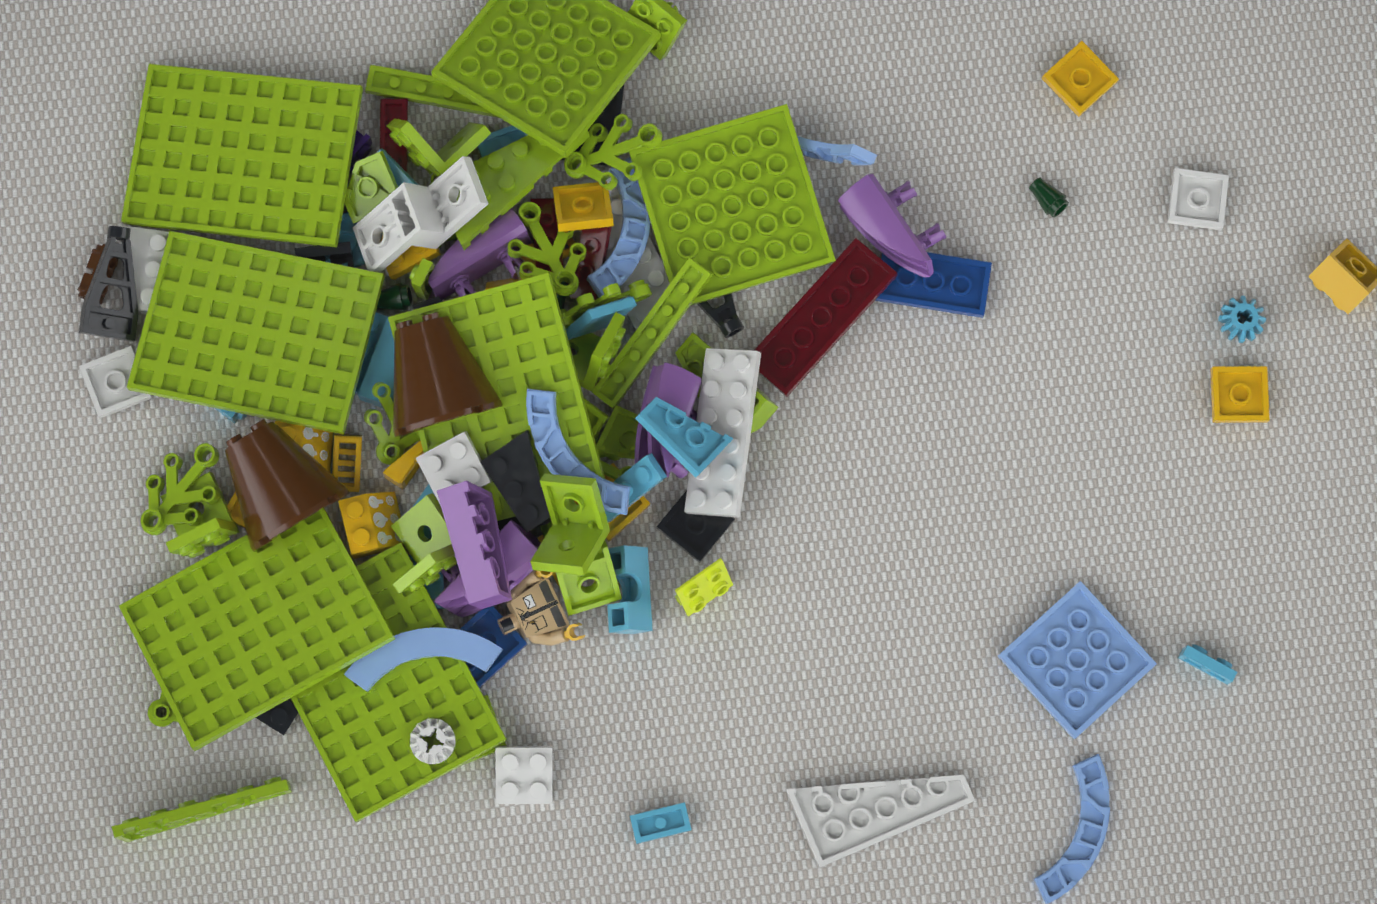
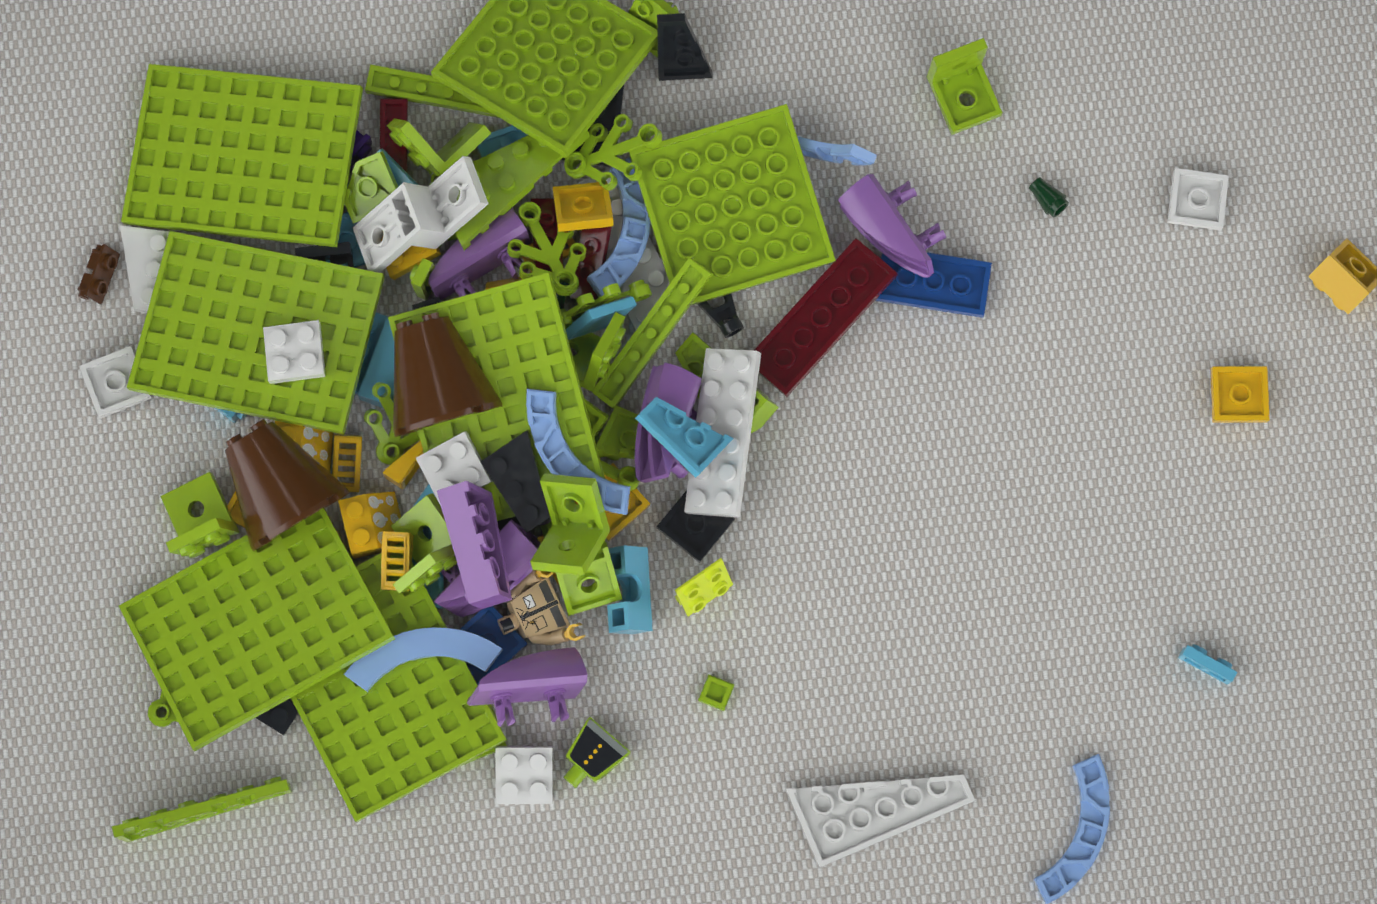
black plate [79,226,138,342] -> none
lime plant [141,443,220,535] -> none
dark green cone [376,283,413,310] -> none
white gear [410,718,455,764] -> none
medium azure plate [605,453,667,522] -> none
medium azure plate [630,802,692,844] -> none
light blue plate [998,581,1157,739] -> none
yellow plate [1041,41,1119,117] -> none
medium azure gear [1218,296,1266,343] -> none
none -> white plate [263,320,326,384]
none -> yellow slope [381,531,414,591]
none -> medium lavender piece [467,647,588,727]
none -> torso [563,717,631,788]
none -> black wing [657,13,713,81]
none -> lime tile [698,674,734,712]
none -> lime bracket [926,38,1003,135]

